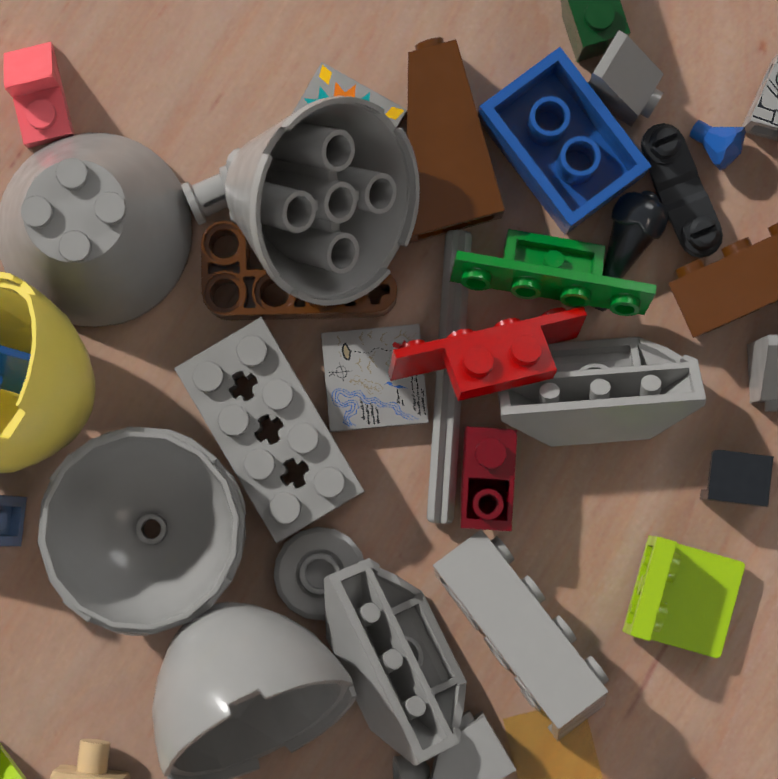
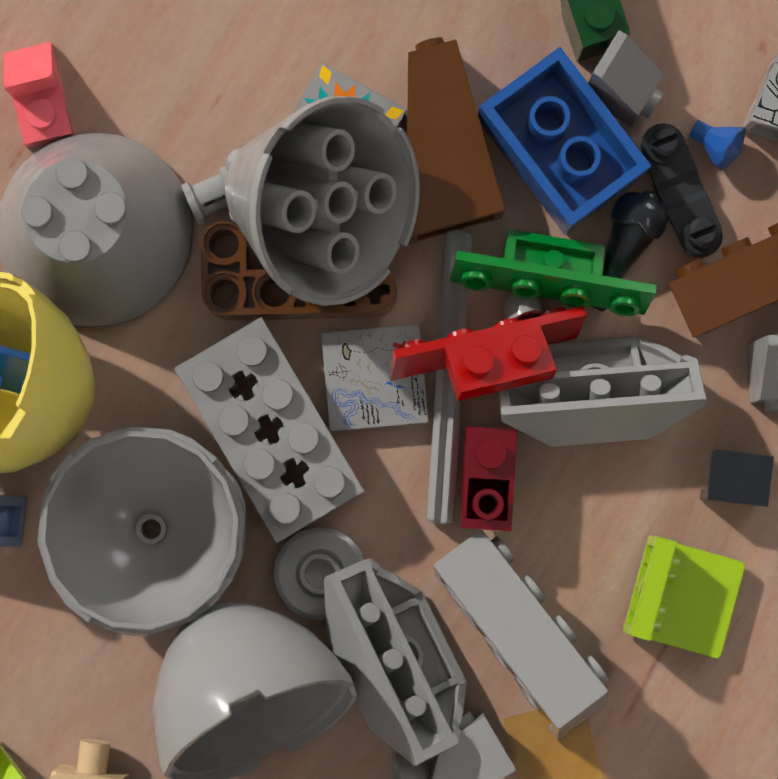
none -> light grey hinge [503,294,545,321]

